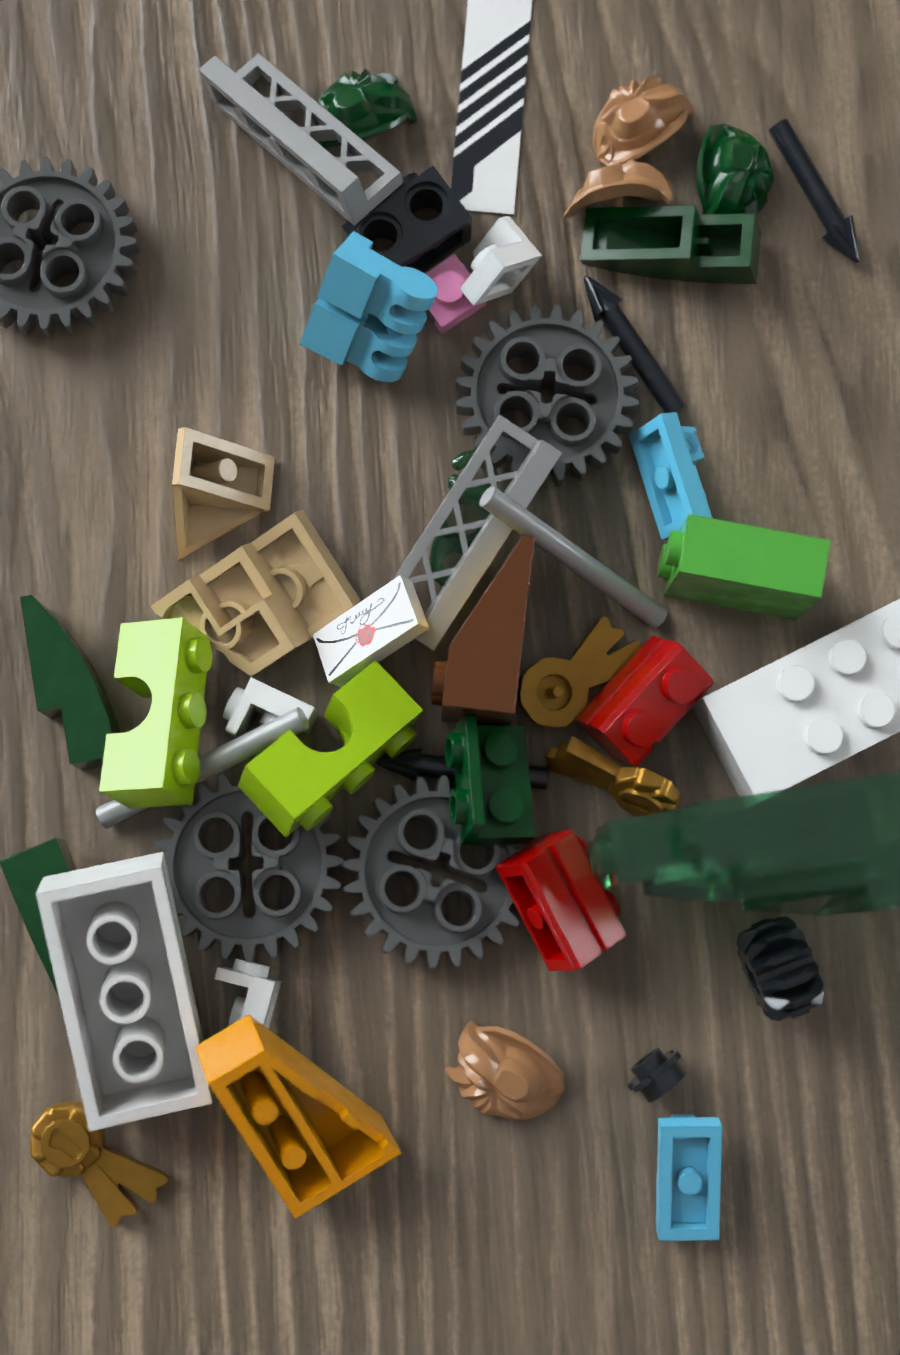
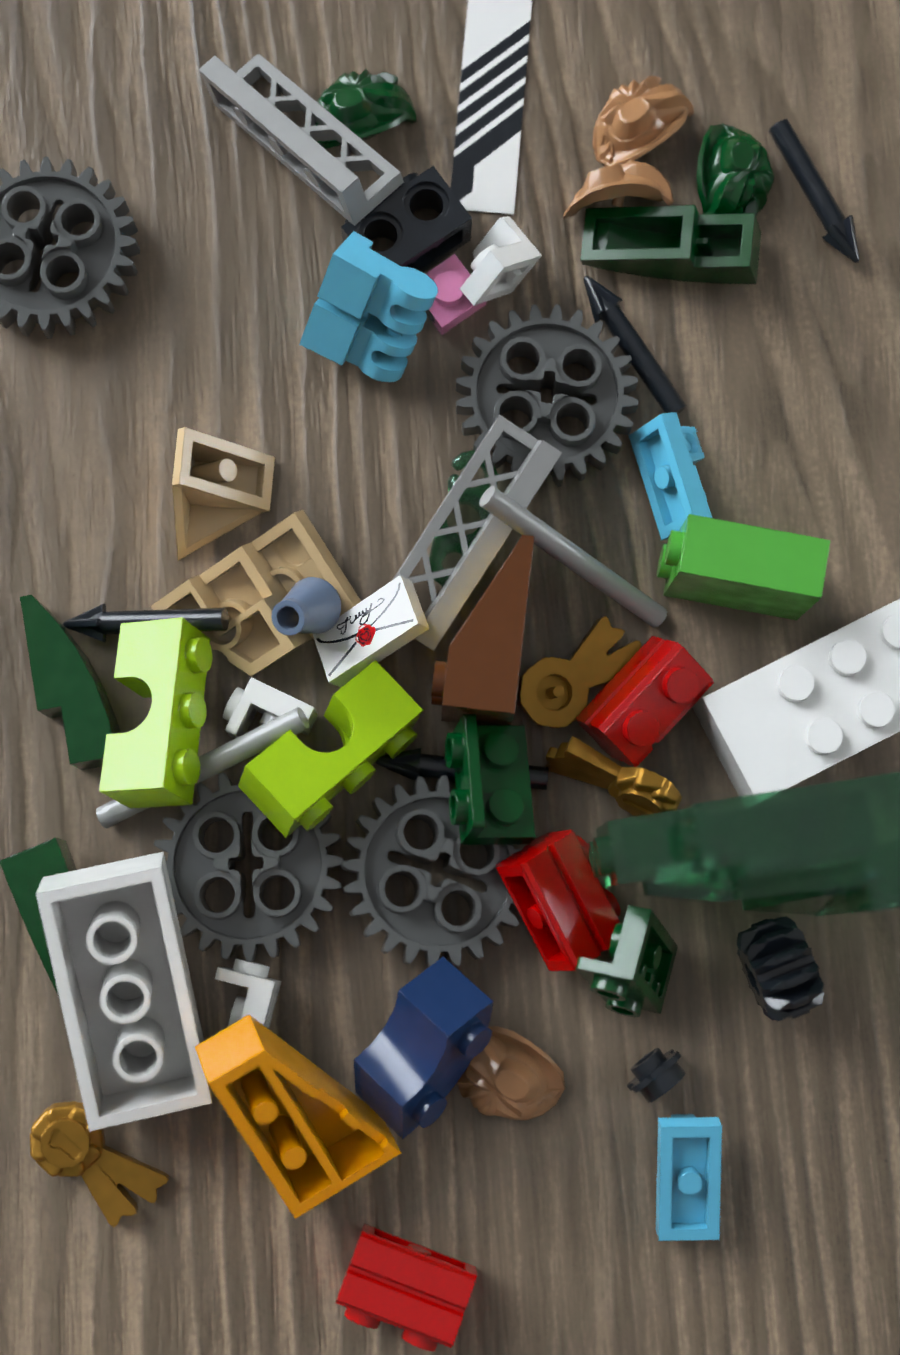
none -> black piece [63,604,229,642]
none -> sand blue cone [271,577,341,636]
none -> red brick [336,1223,477,1351]
none -> dark blue brick [354,957,493,1139]
none -> dark green bracket [576,905,678,1017]

